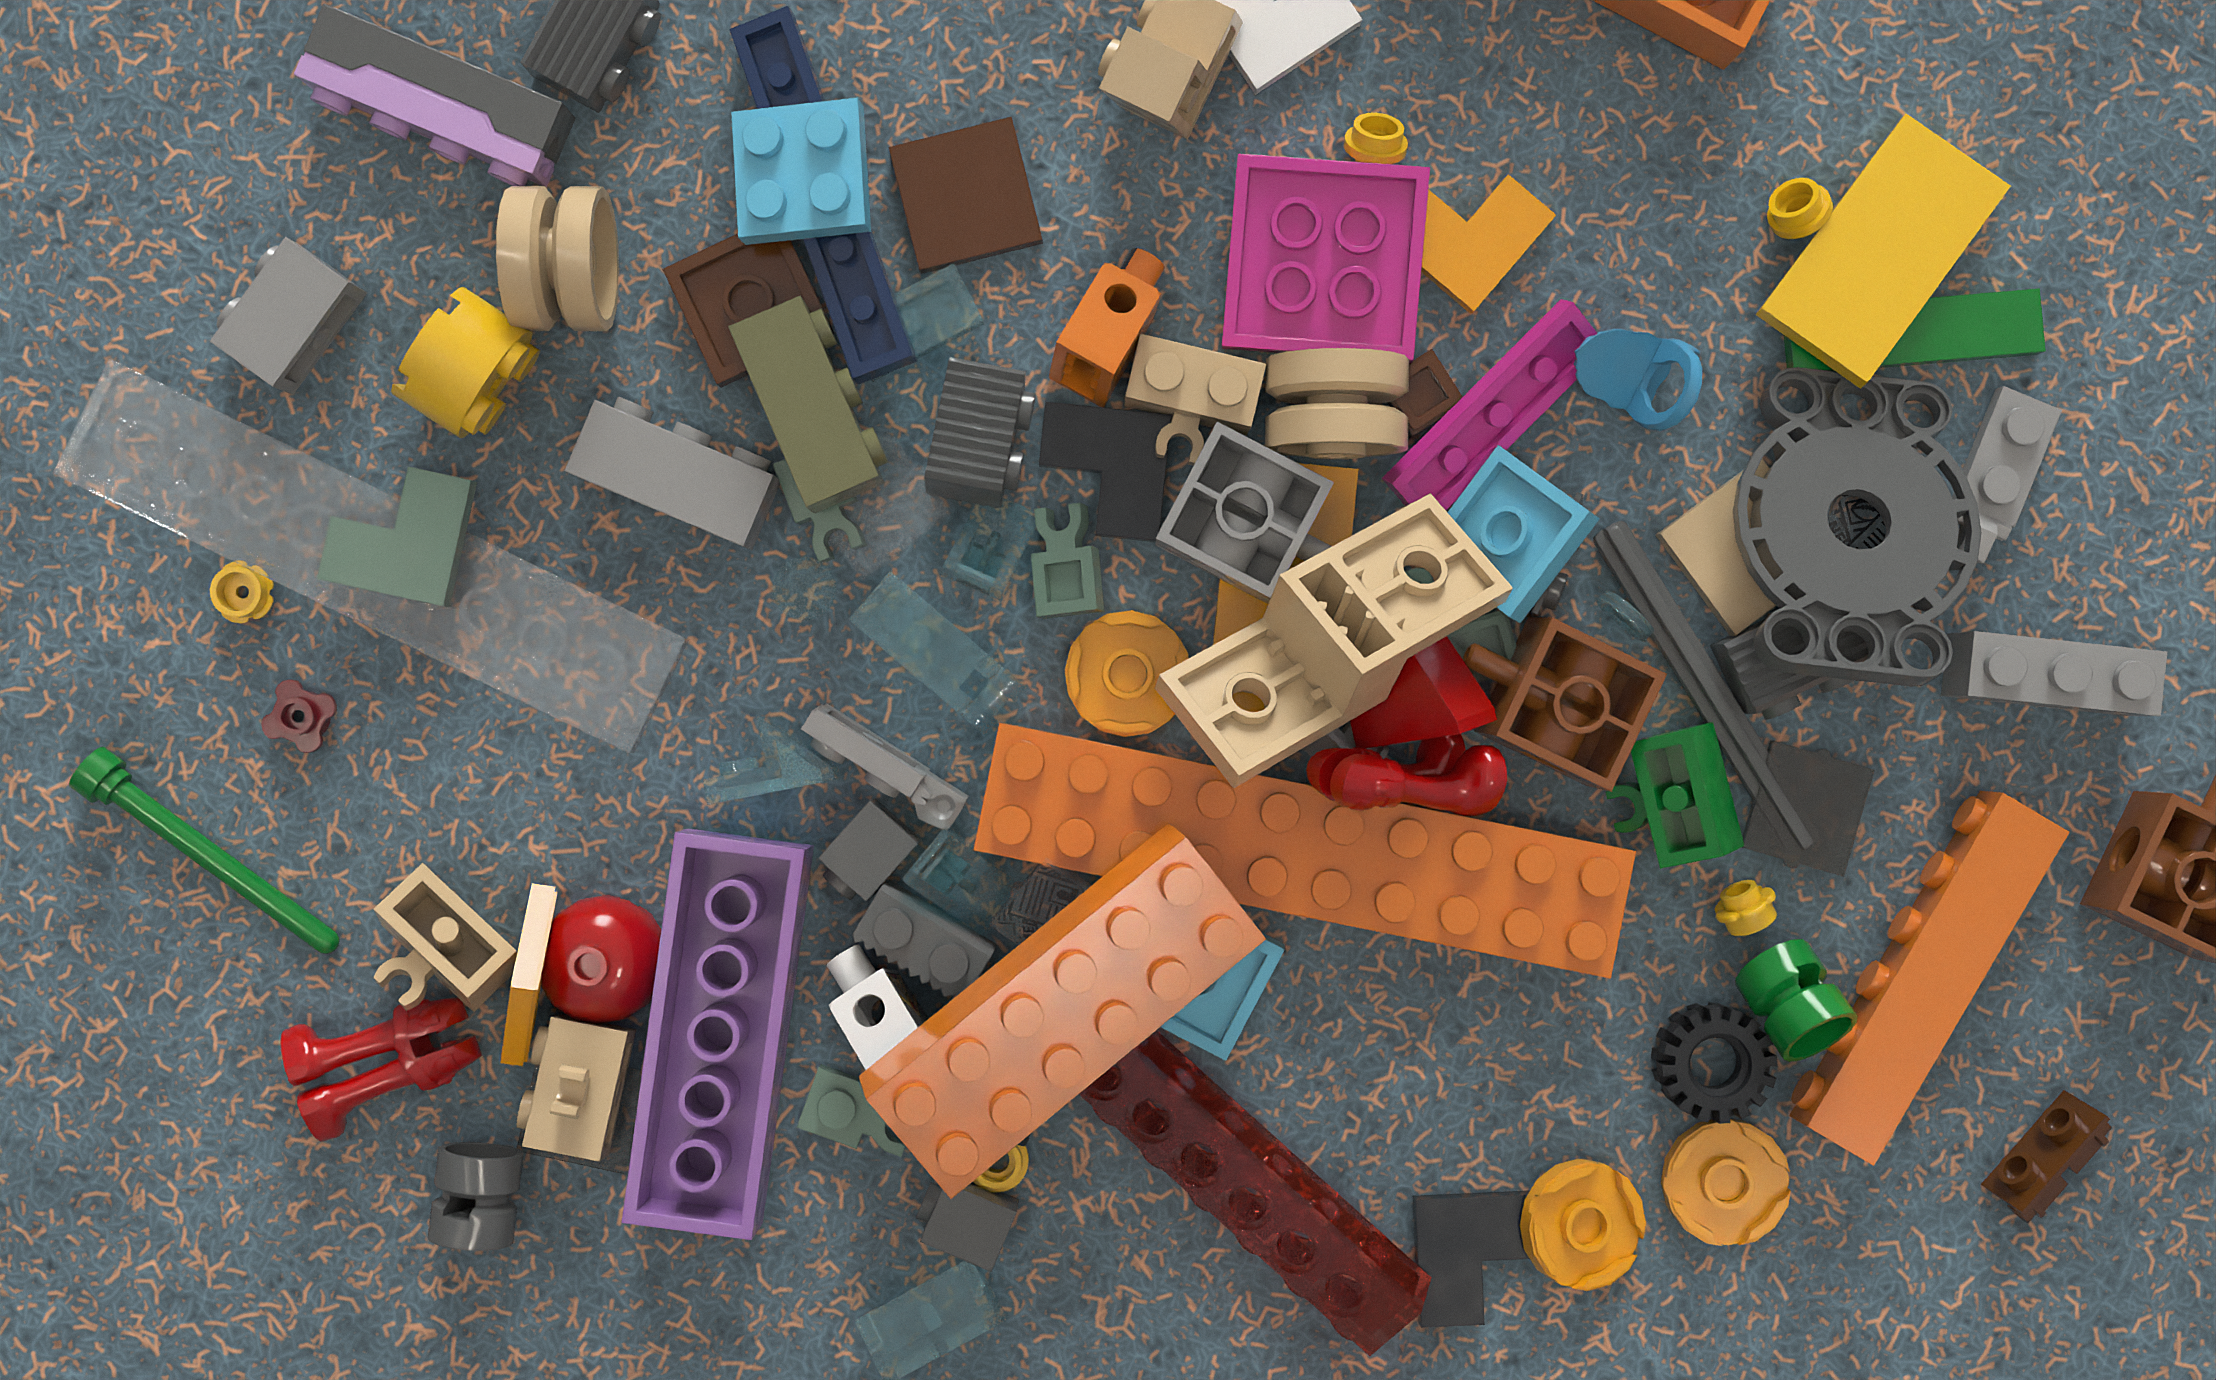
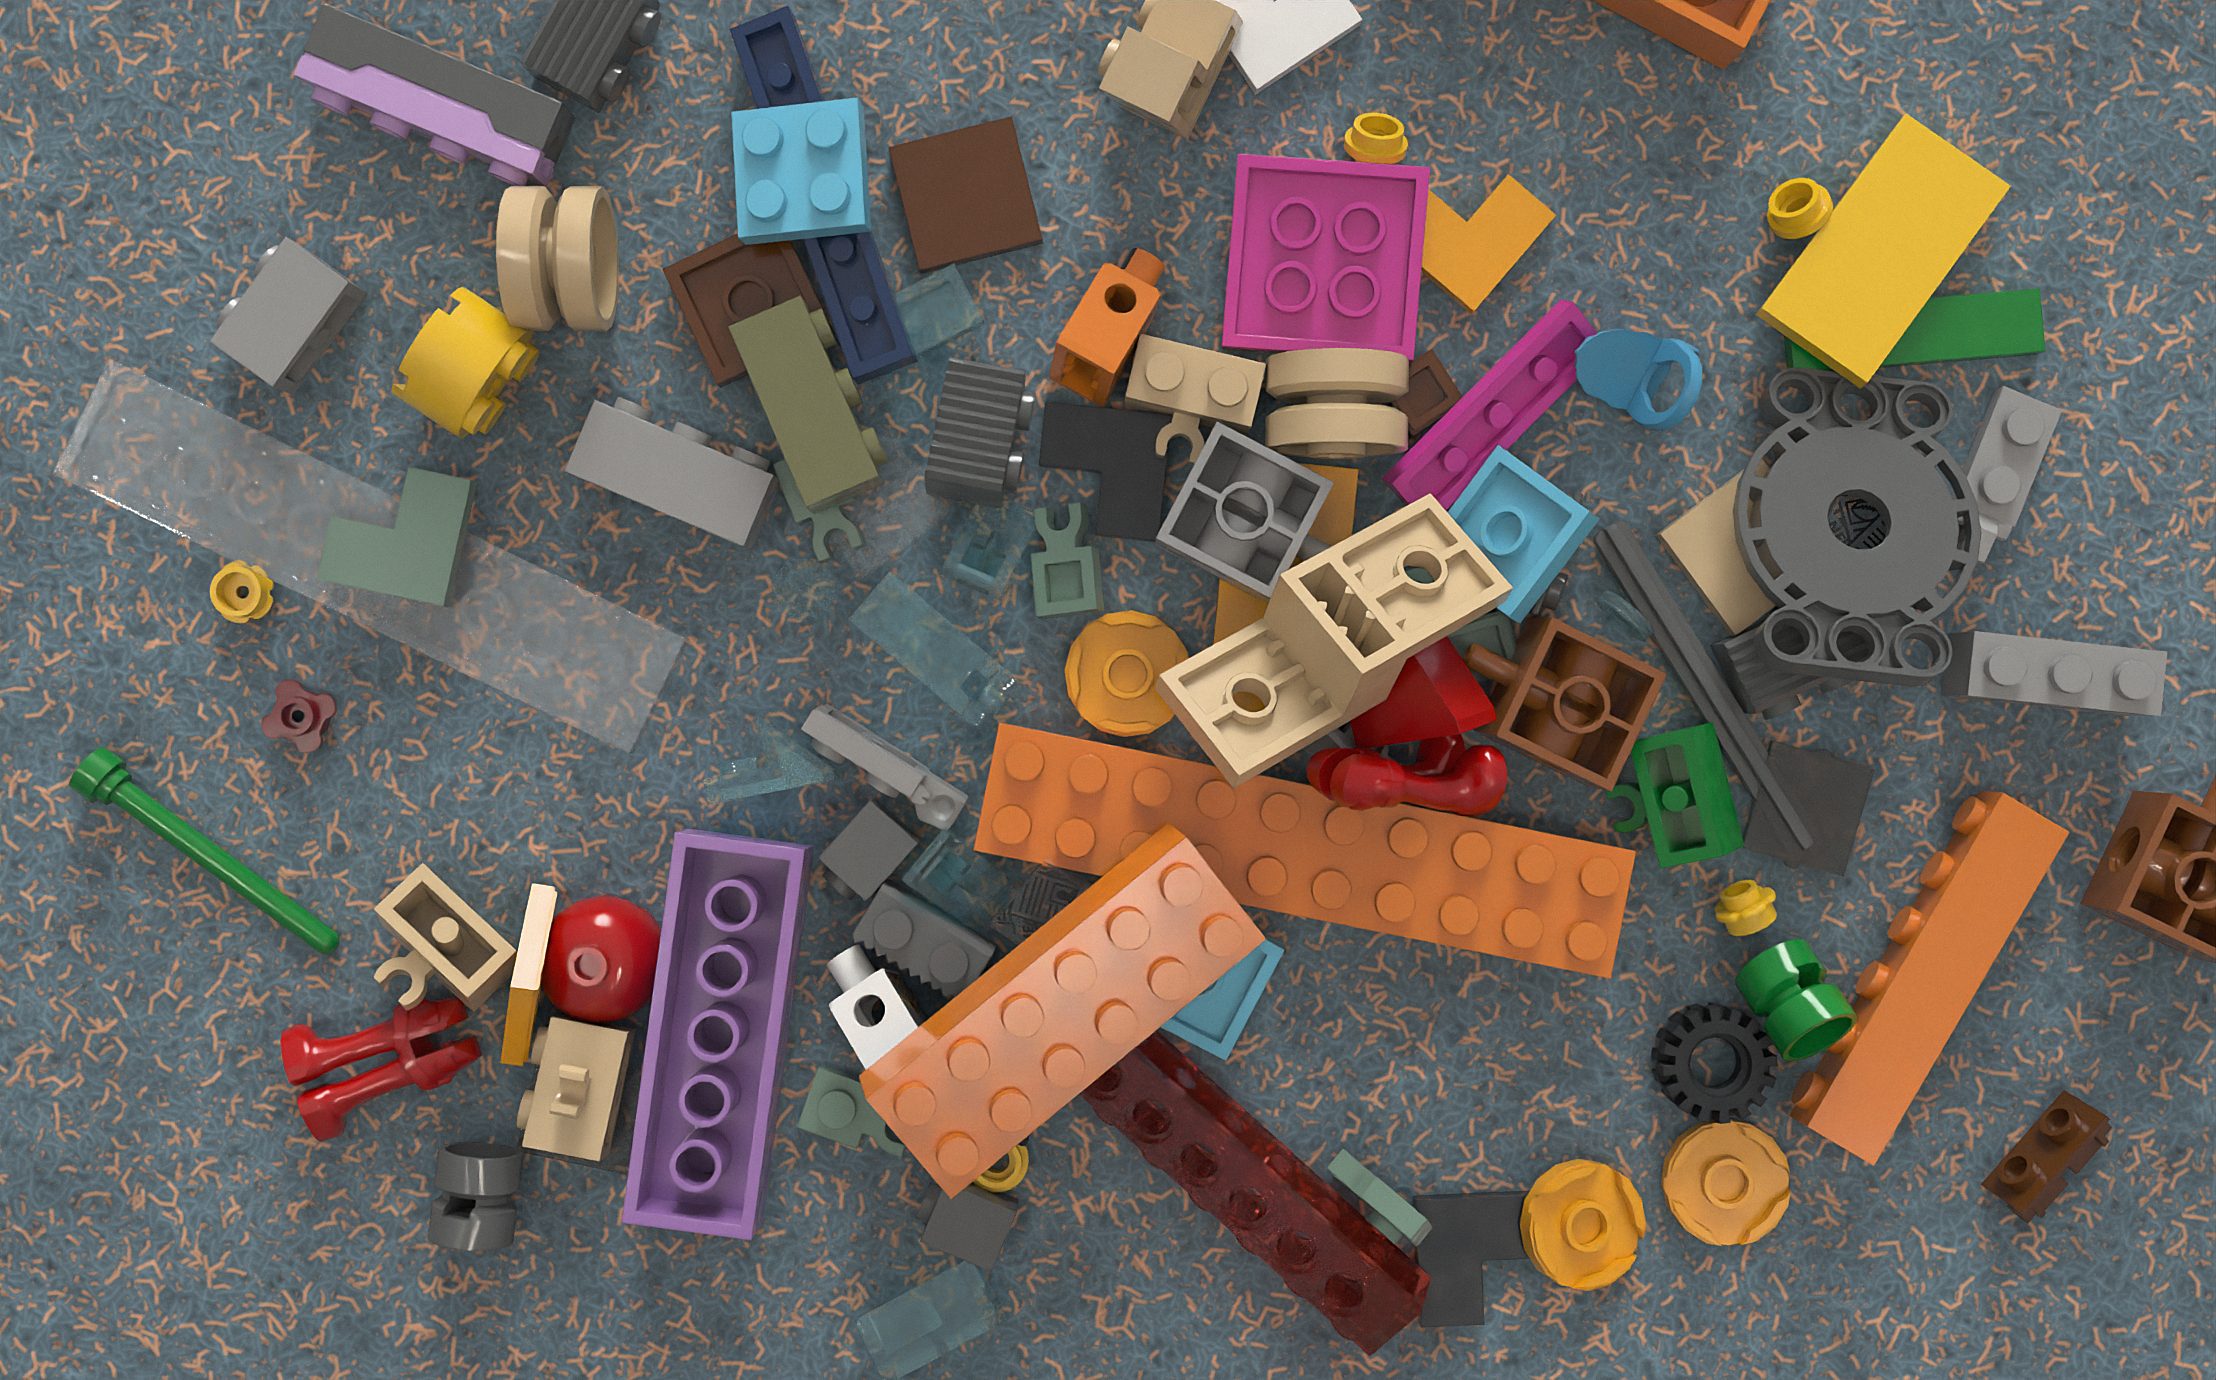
none -> sand green plate [1327,1149,1433,1247]

